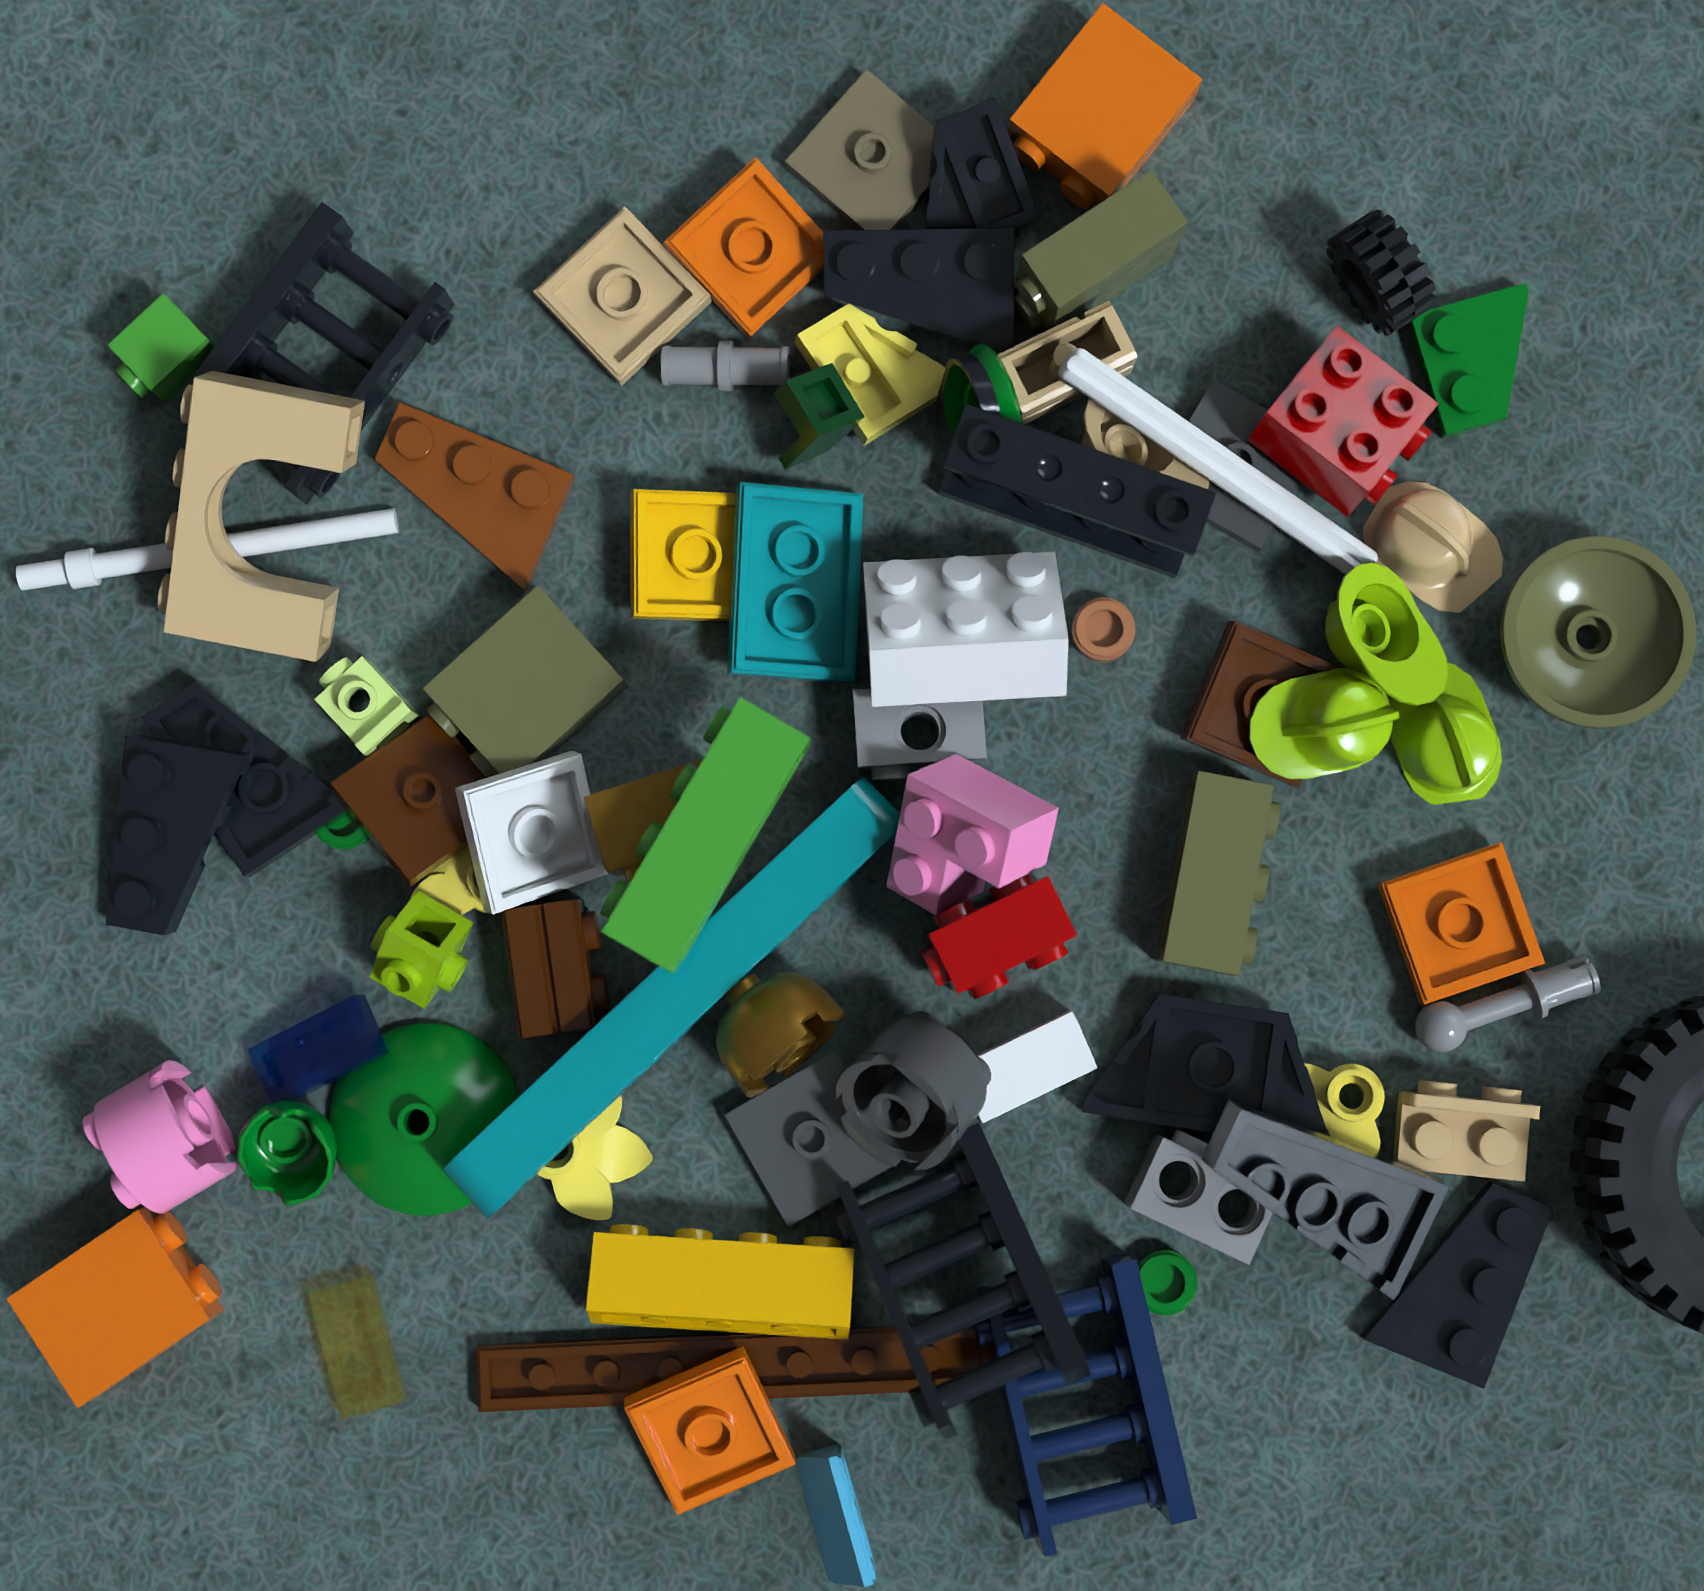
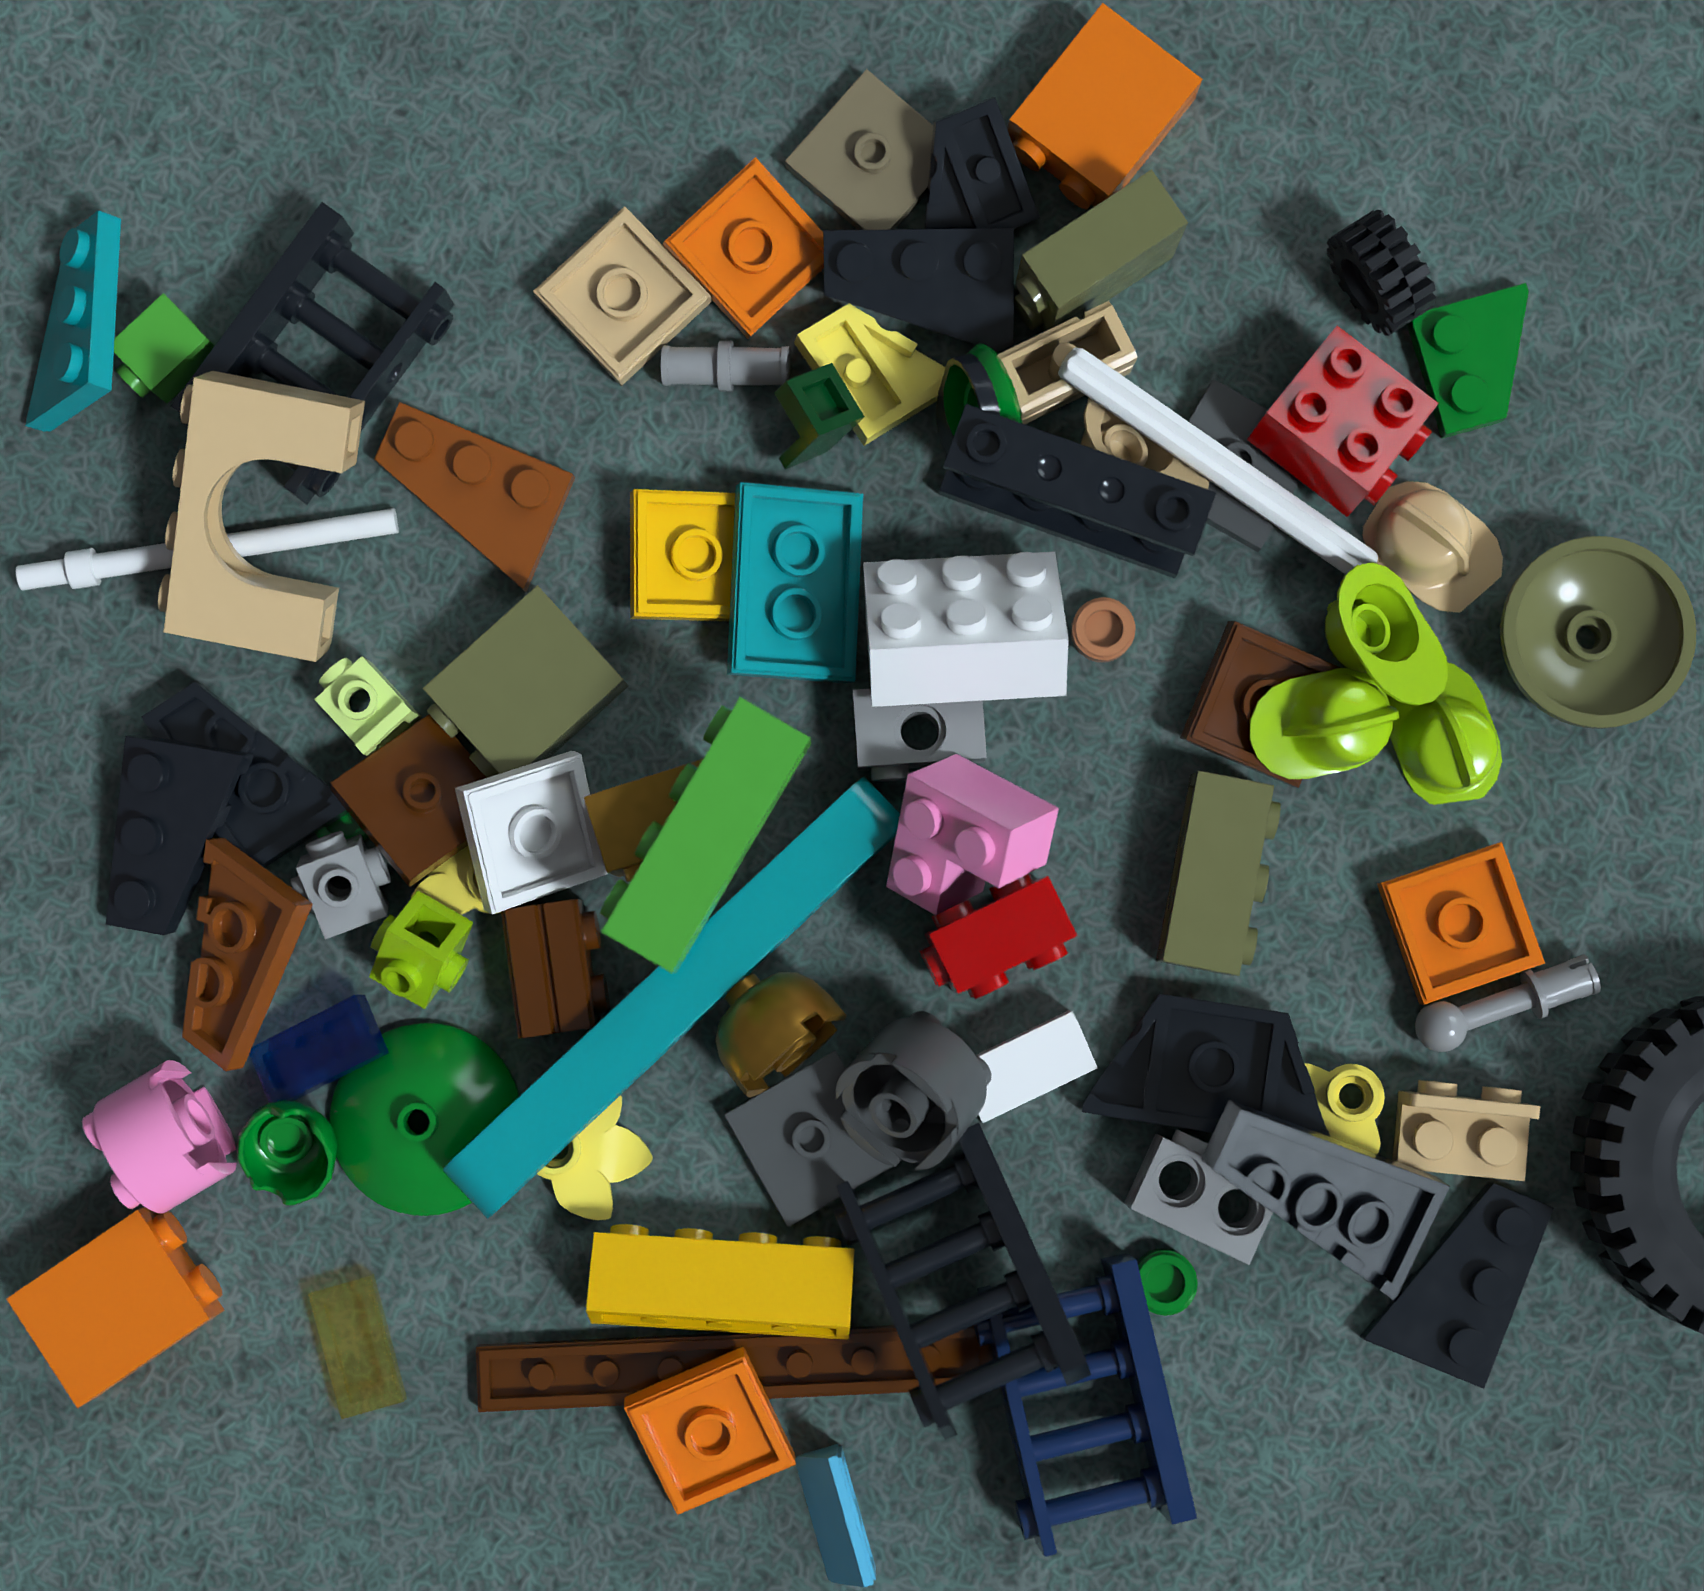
none -> teal wing [25,210,121,432]
none -> dark orange wing [182,838,313,1071]
none -> light grey brick [291,831,391,939]

